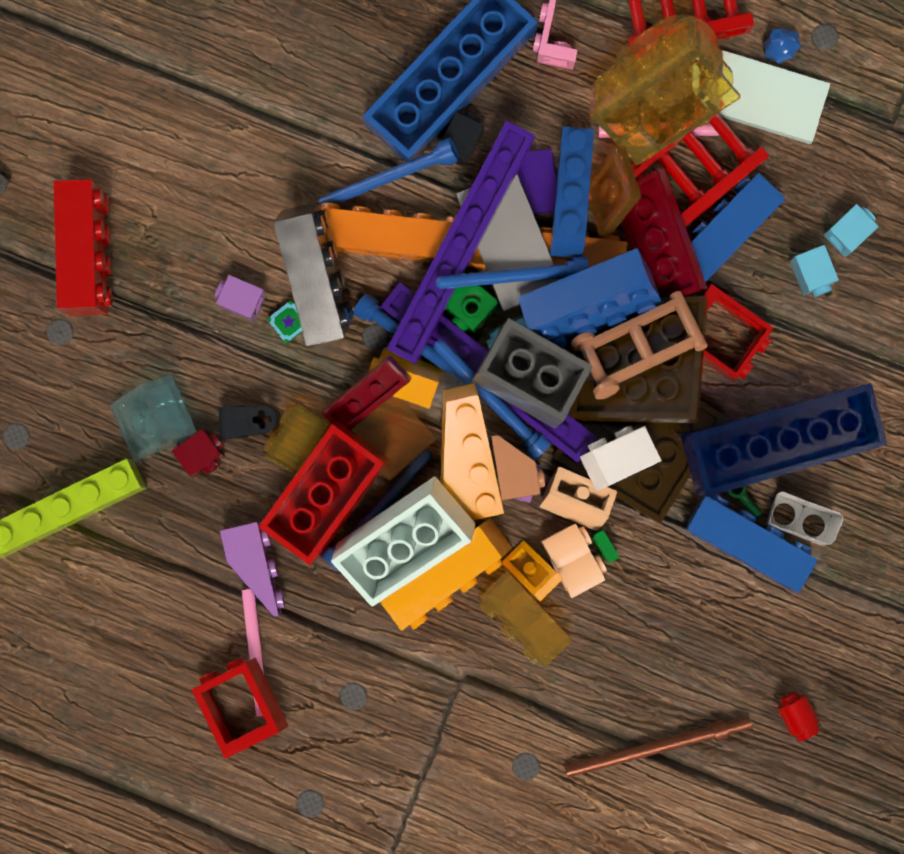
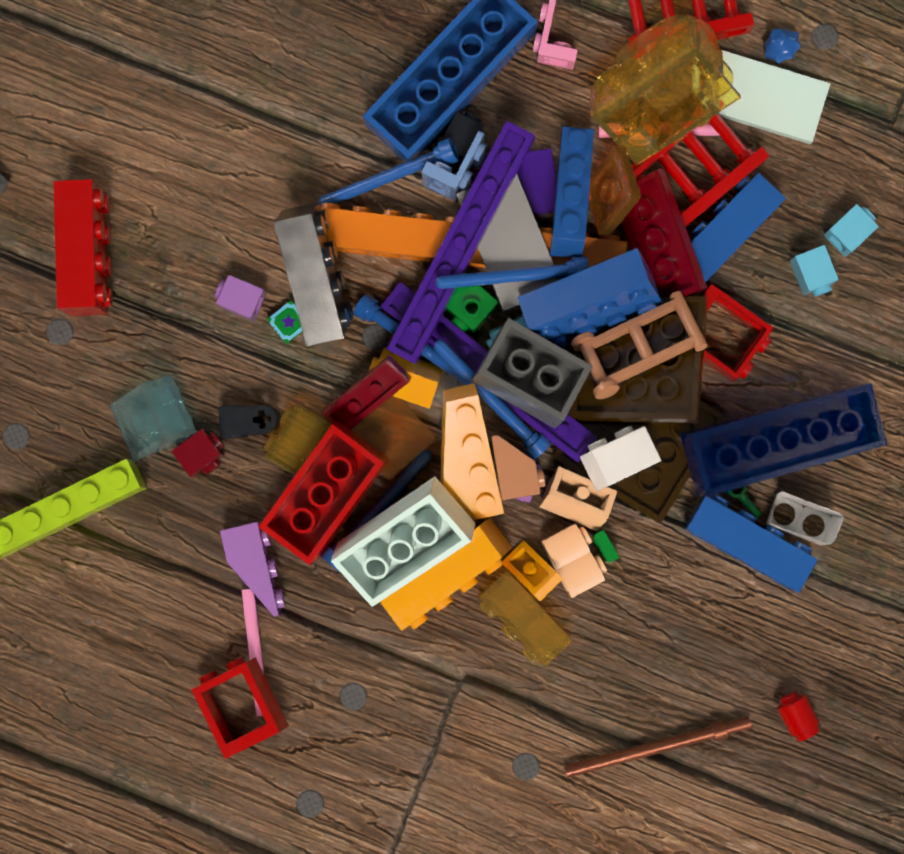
none -> medium blue bracket [421,131,487,202]

